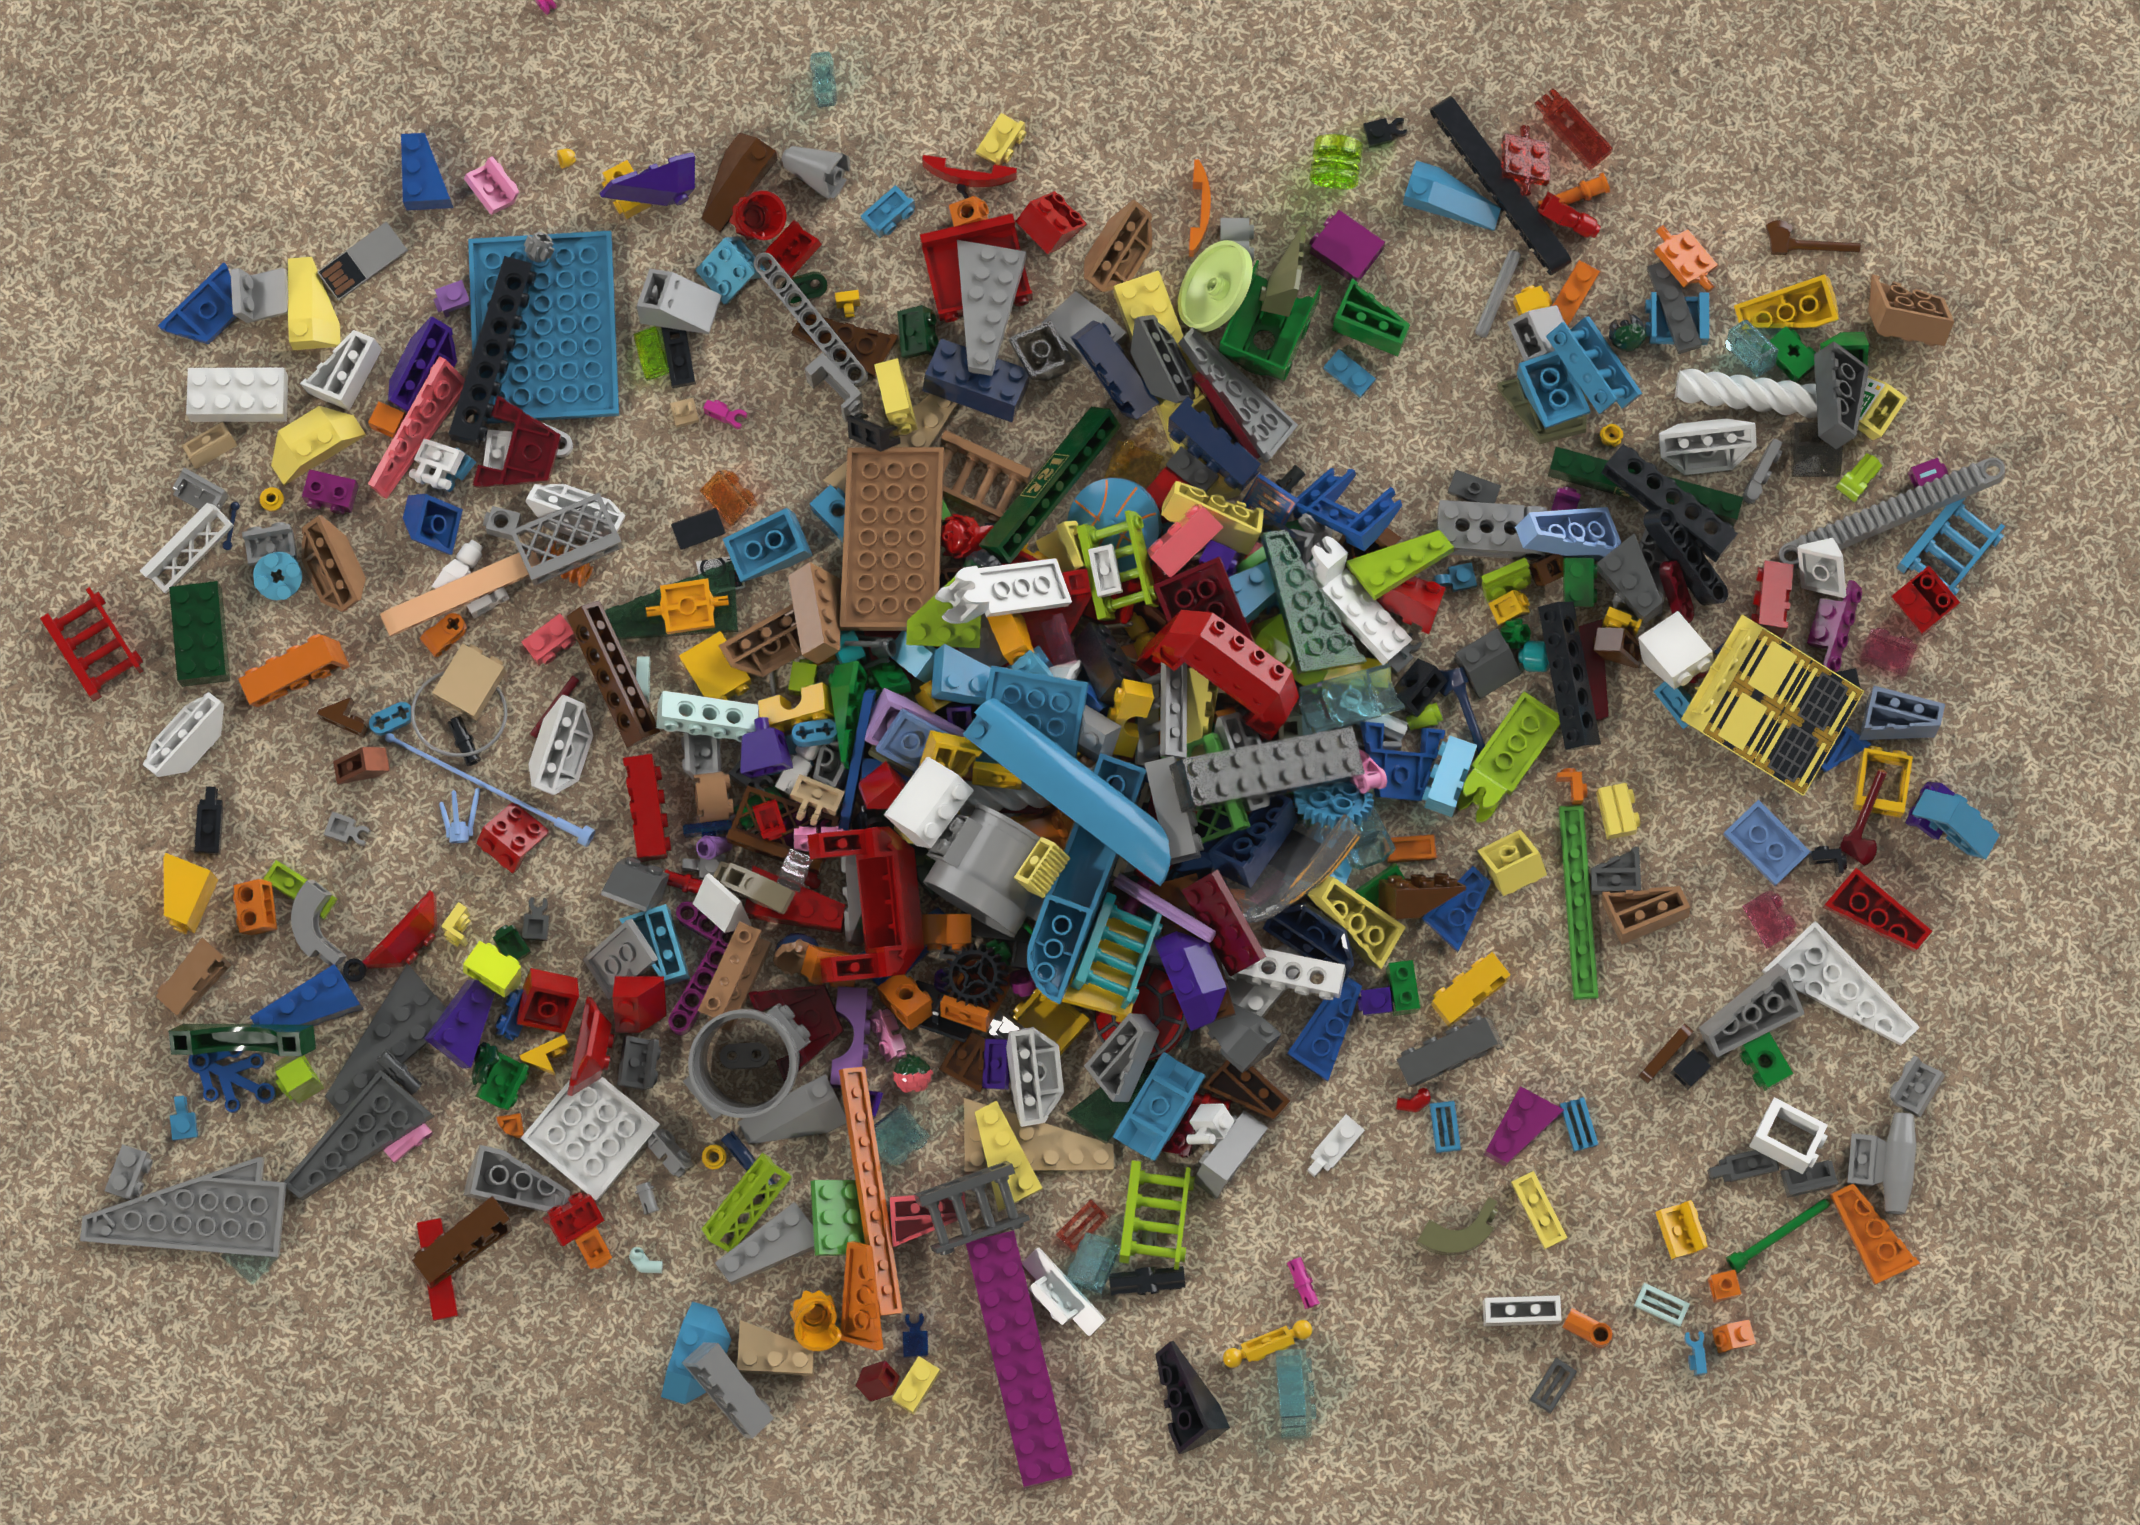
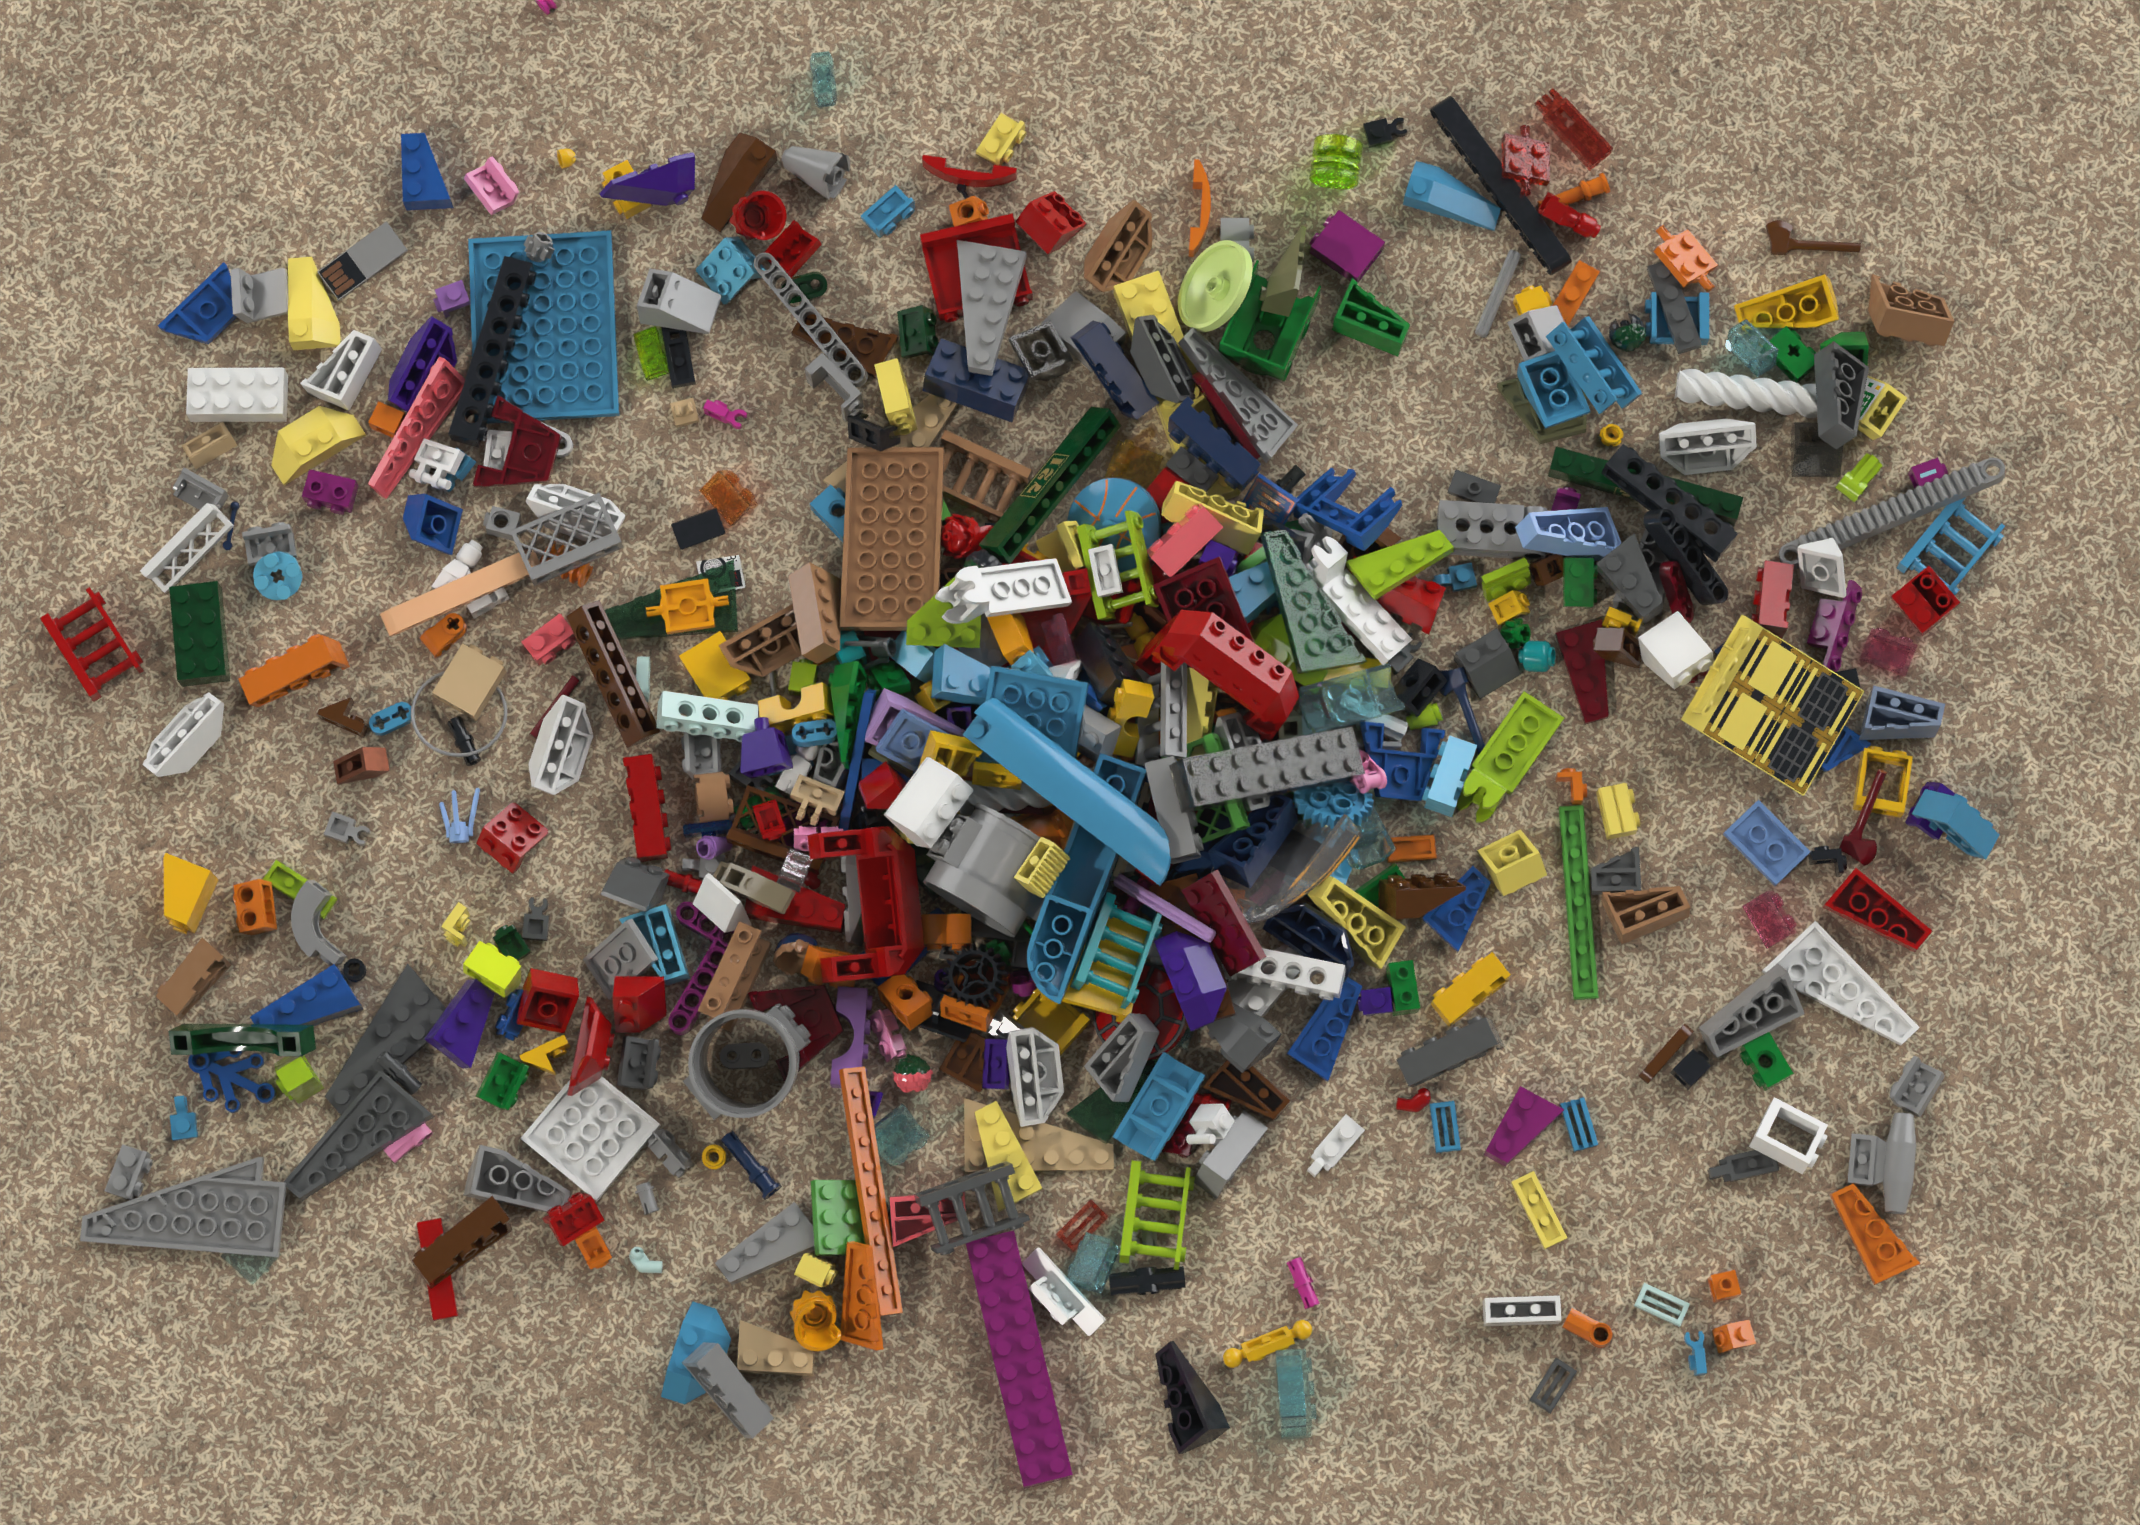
black hinge [194,786,223,855] -> none
yellow plate [260,487,284,511] -> none
medium nougat wedge [301,515,366,612] -> none
red wedge [362,890,437,969] -> none
light blue piece [385,733,595,847] -> none
dark green plate [472,1042,499,1085] -> none
orange tile [496,1113,524,1139] -> none
lime fence [701,1152,792,1252] -> none
dark azure slope [723,508,813,582] -> none
light grey wedge [738,1074,847,1144] -> none
yellow tile [835,290,861,318] -> none
dark red panel [855,1360,900,1402] -> none
light yellow brick [892,1356,941,1415] -> none
clear blue plate [902,1313,929,1358] -> none
dark azure plate [1323,349,1376,398] -> none
olive arch [1416,1197,1498,1256] -> none
black brick [1538,601,1601,750] -> none
dark azure plate [1653,681,1692,729] -> none
yellow bracket [1655,1200,1708,1260] -> none
green piece [1726,1199,1830,1274] -> none
light grey hinge [1742,438,1783,504] -> none
dark grey hinge [1780,1160,1838,1198] -> none
none -> light yellow brick [794,1253,838,1288]

